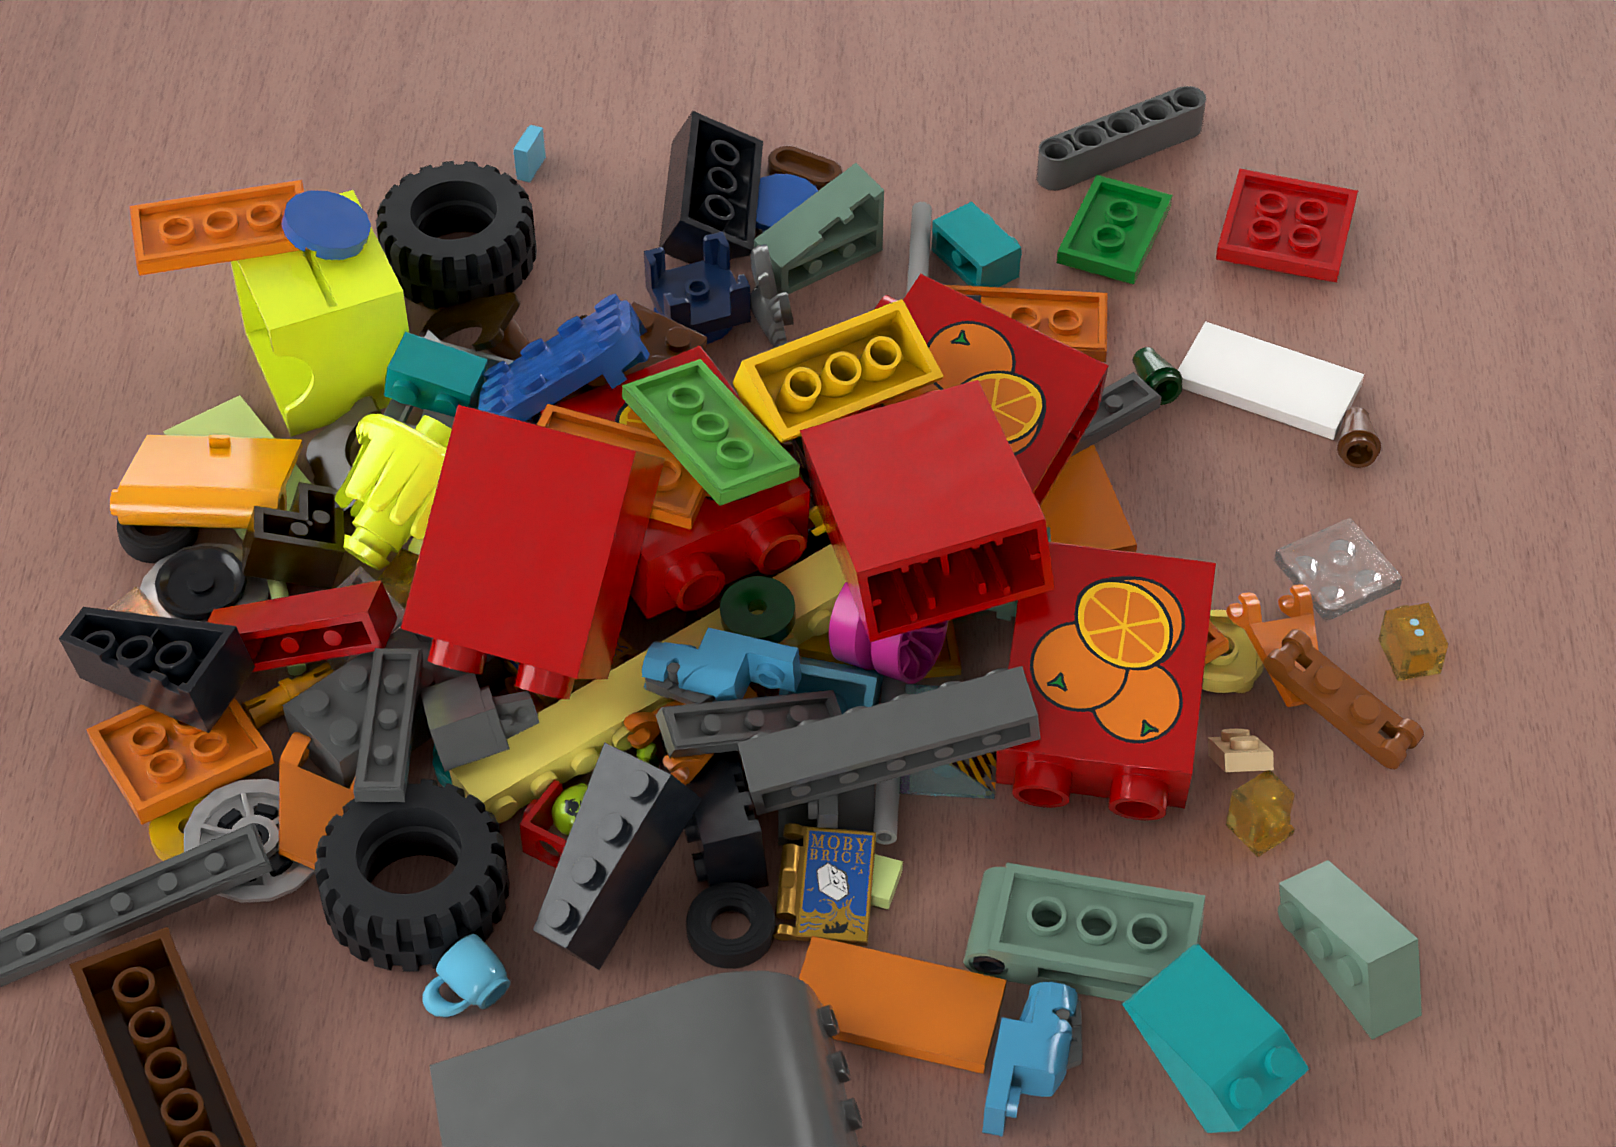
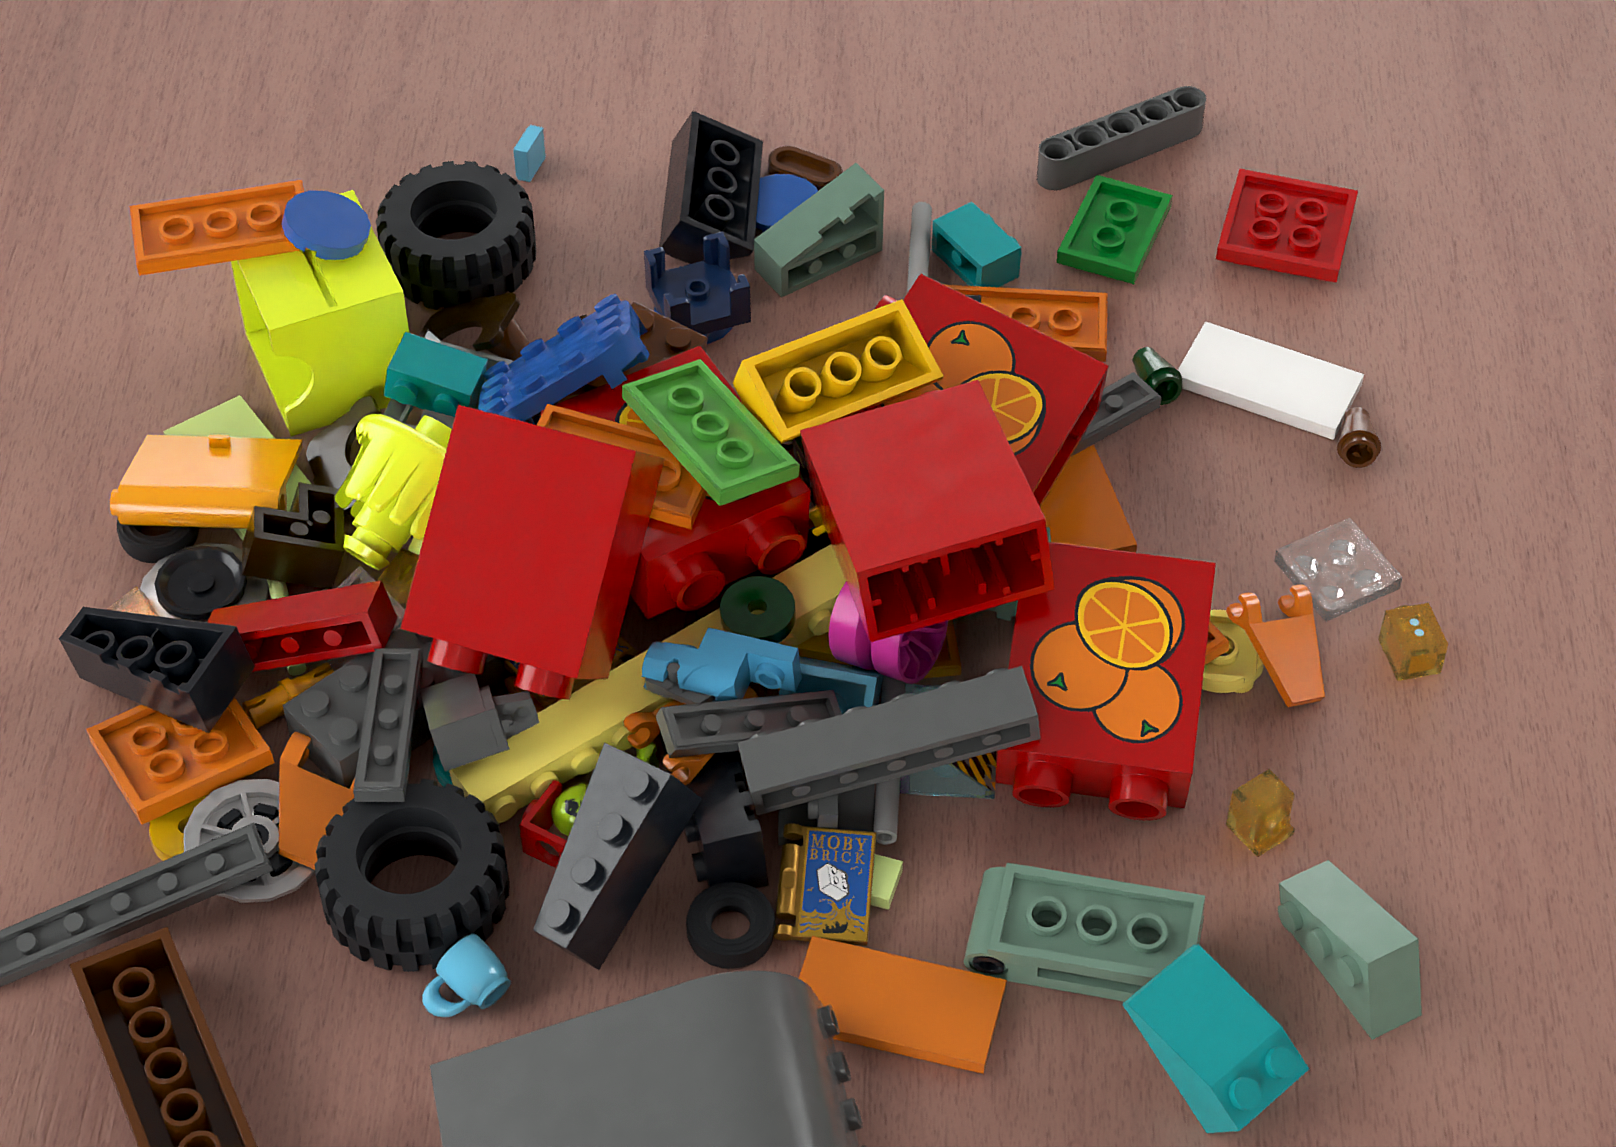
dark grey animal [750,244,794,348] -> none
dark azure plate [982,982,1083,1136] -> none
tan plate [1208,728,1274,772] -> none
dark orange plate [1264,629,1424,769] -> none

